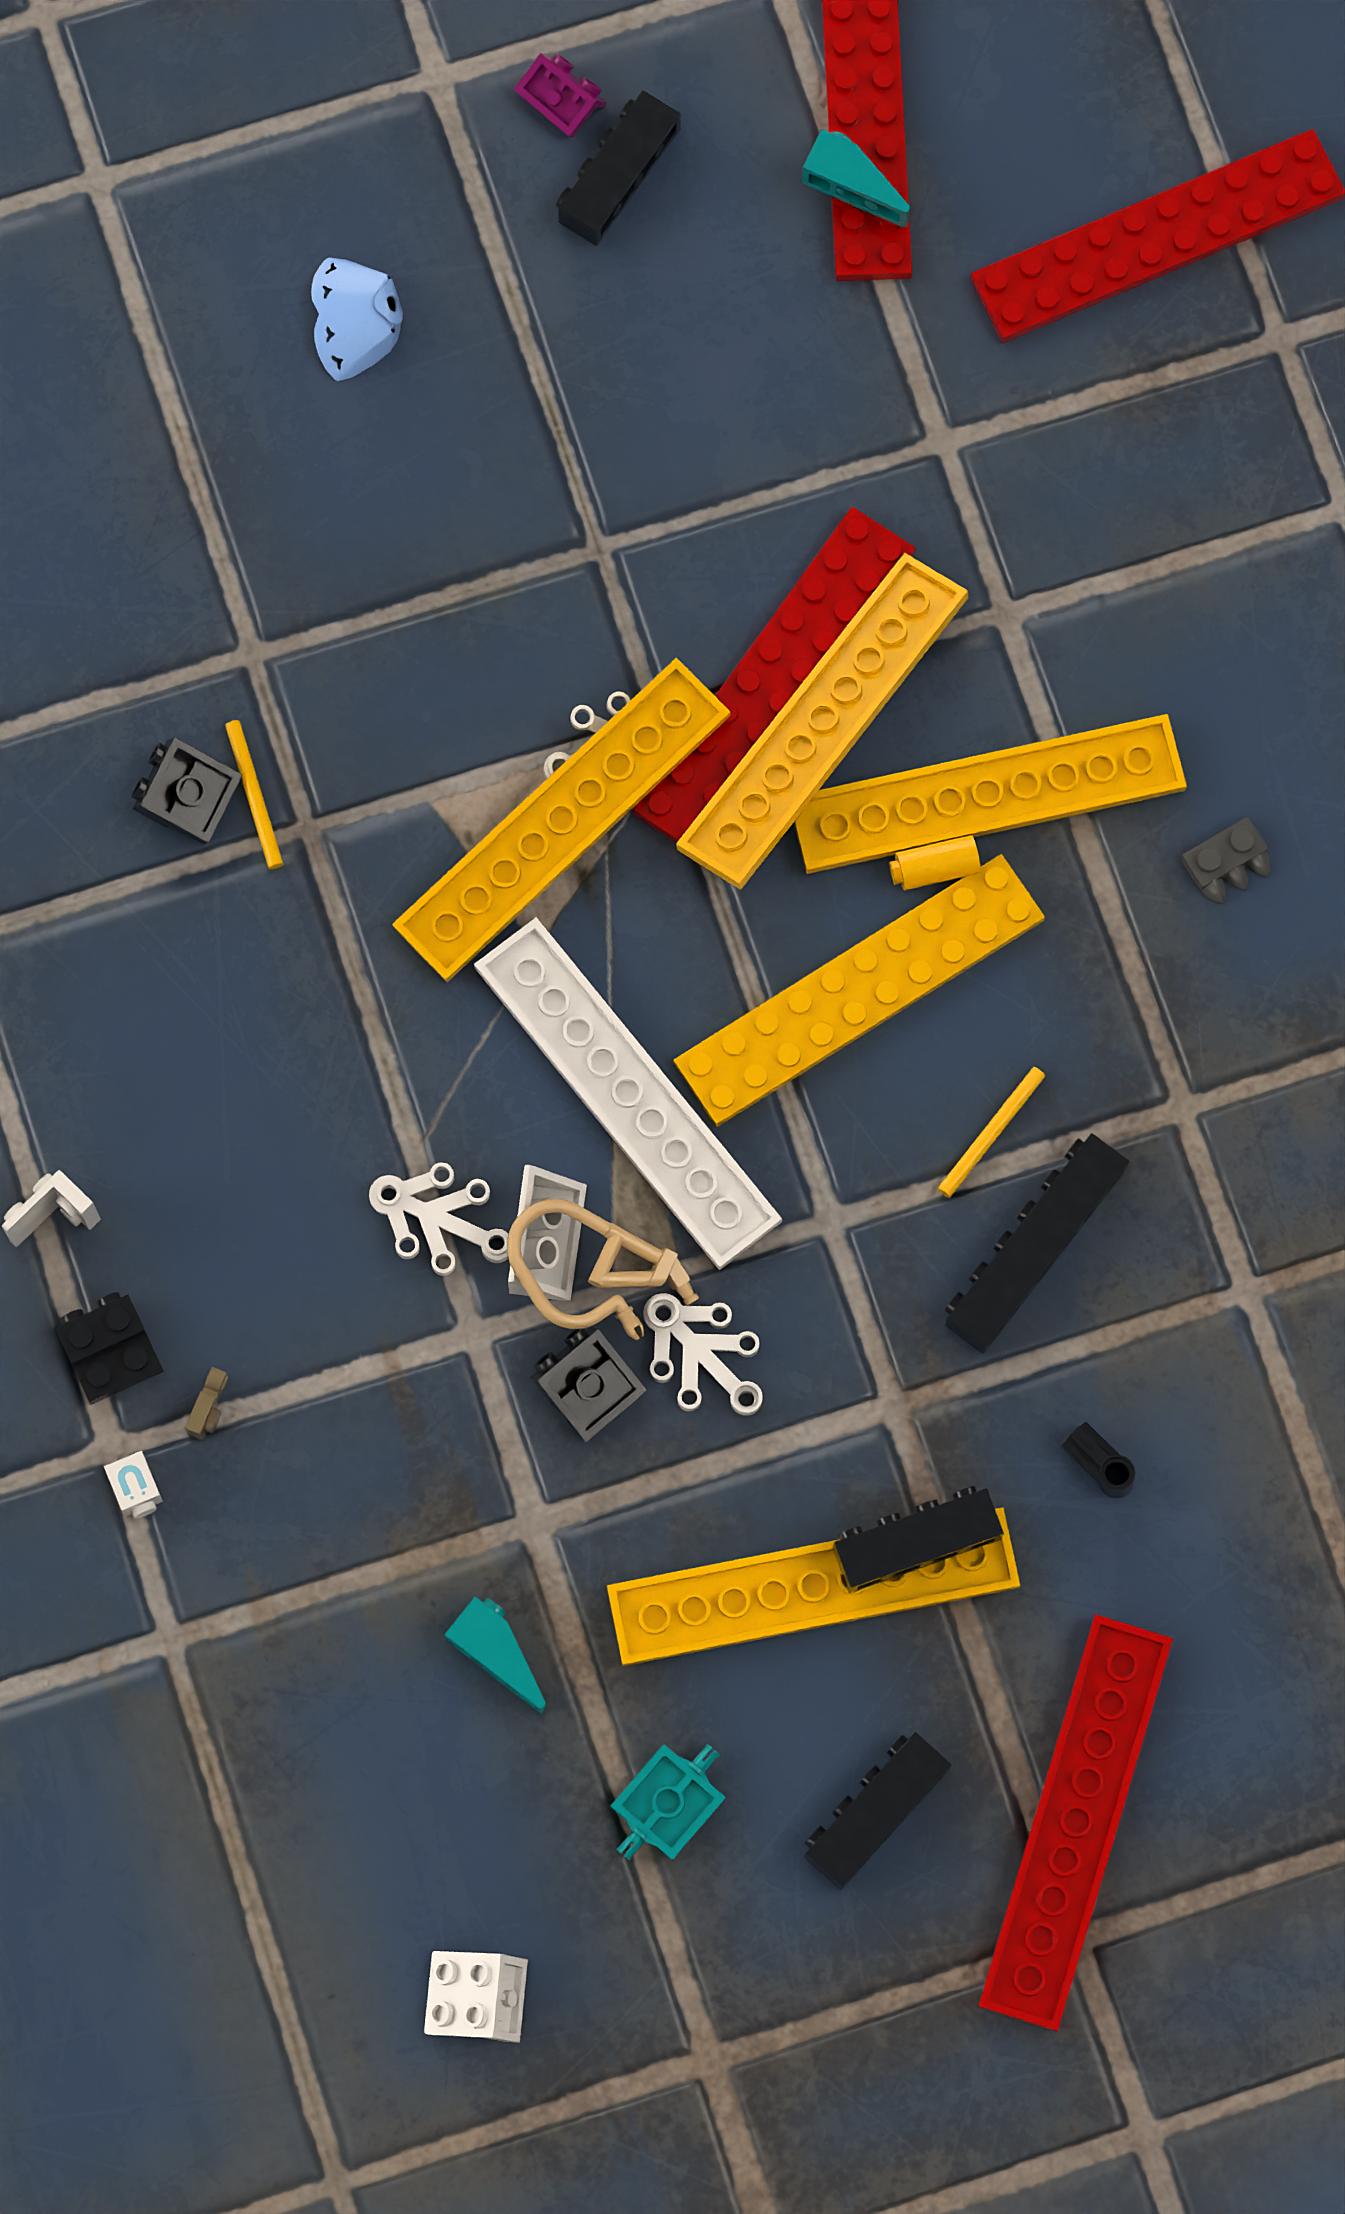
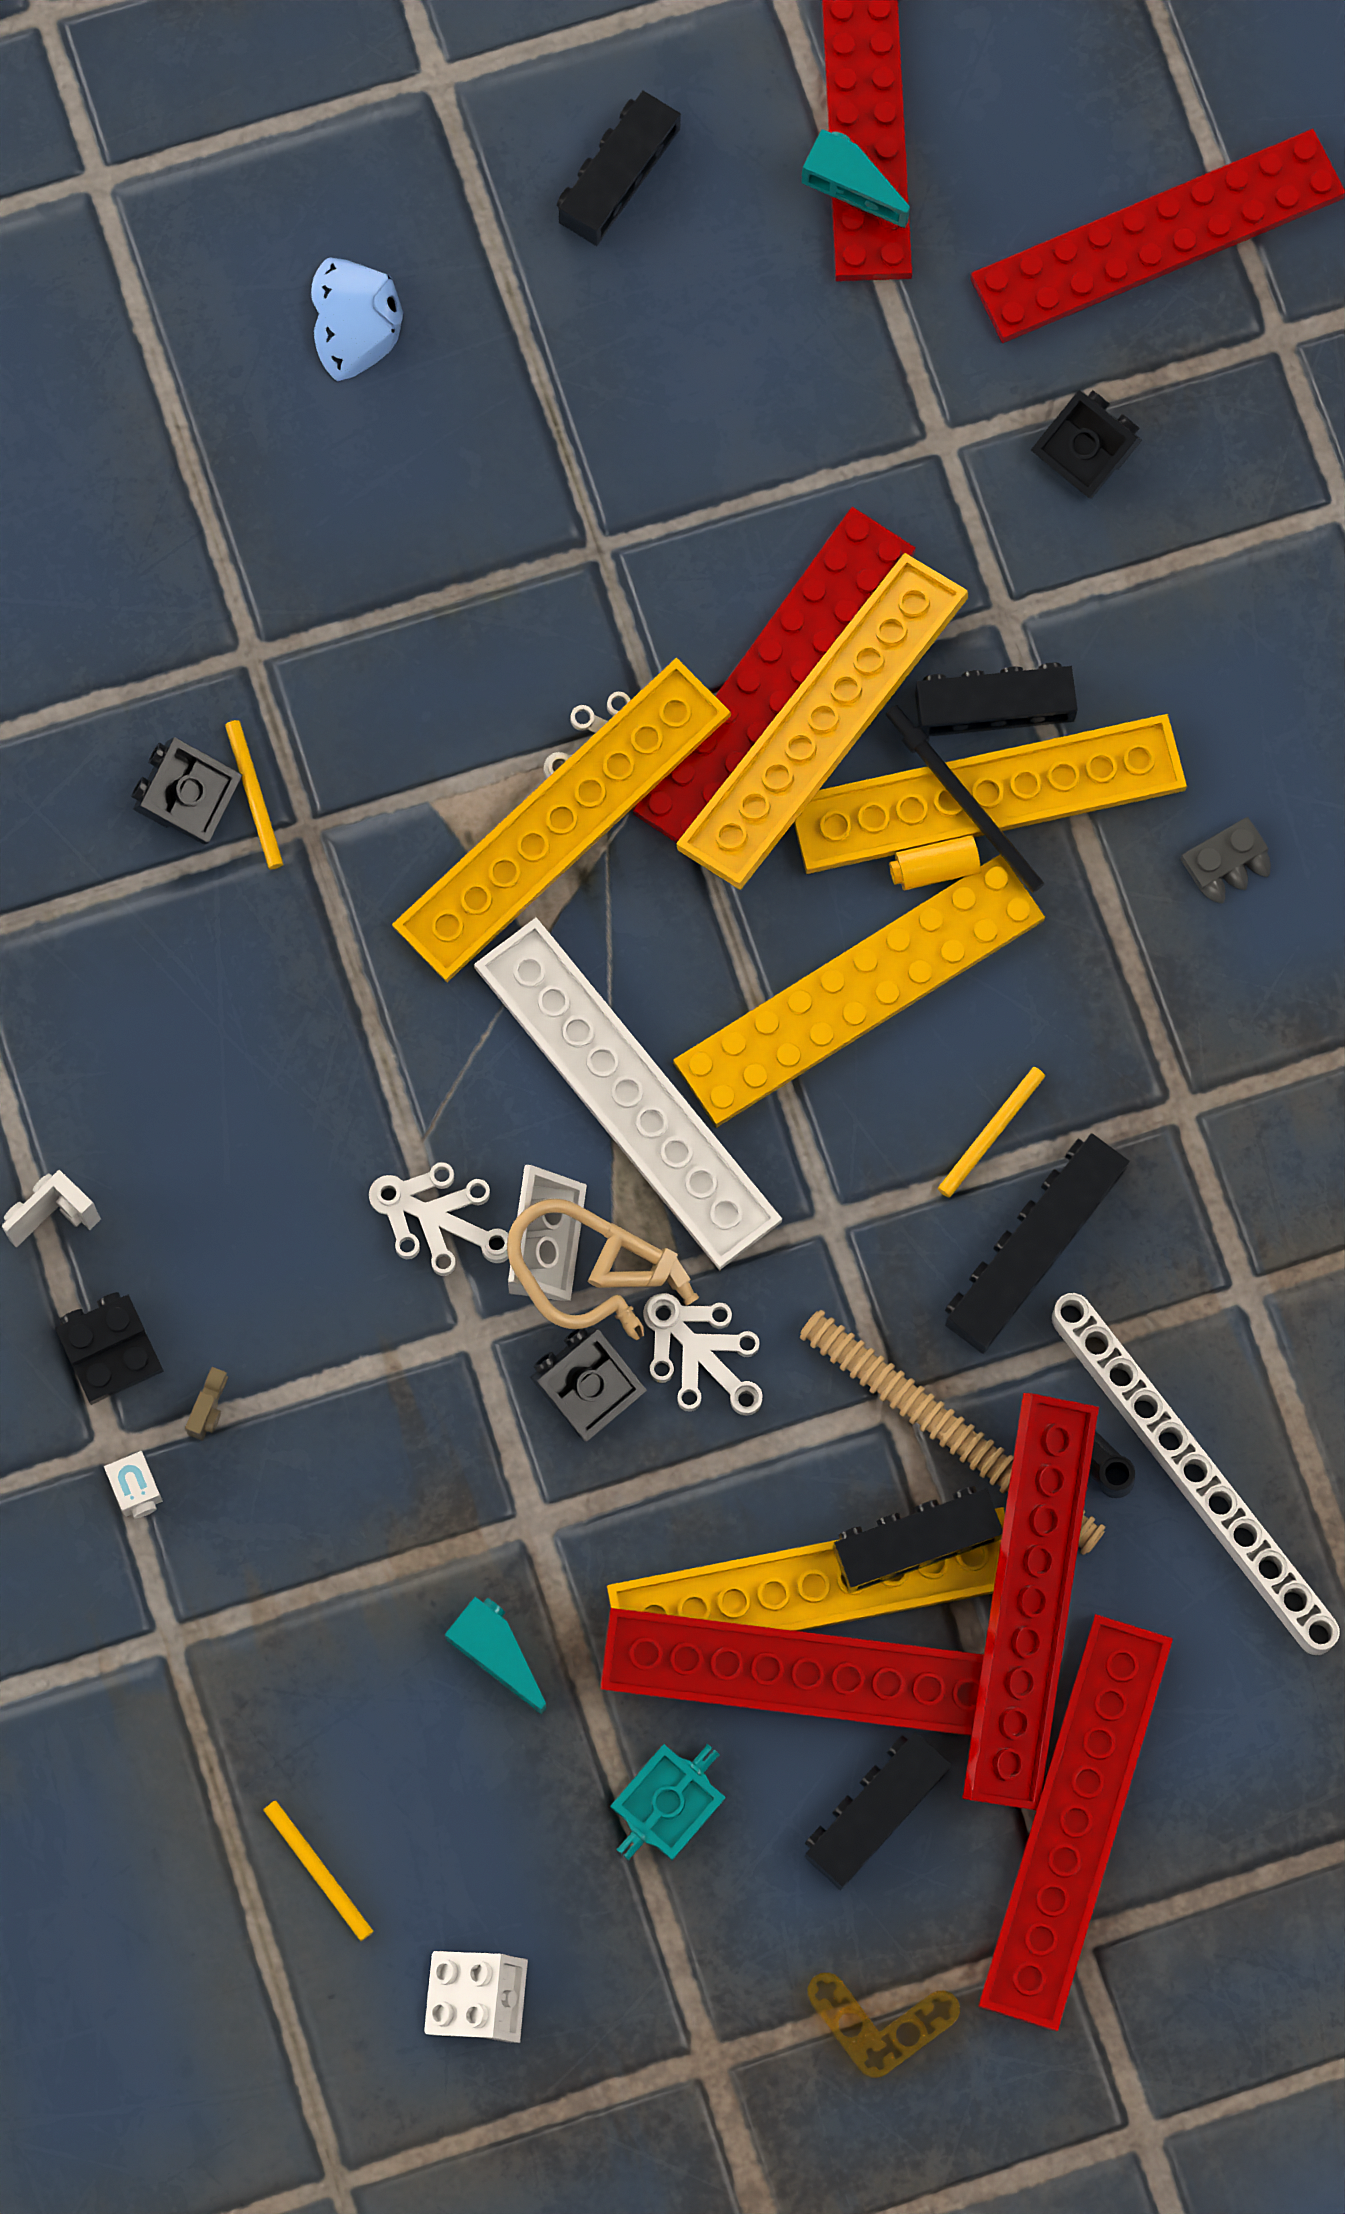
magenta bracket [514,53,607,138] -> none
none -> yellow bar [263,1800,374,1941]
none -> red plate [600,1608,984,1736]
none -> tan piece [800,1310,1105,1555]
none -> clear yellow beam [807,1972,960,2078]
none -> black bar [886,705,1045,893]
none -> black brick [915,662,1078,737]
none -> red plate [962,1393,1099,1810]
none -> black plate [1031,390,1142,499]
none -> white beam [1052,1293,1340,1655]

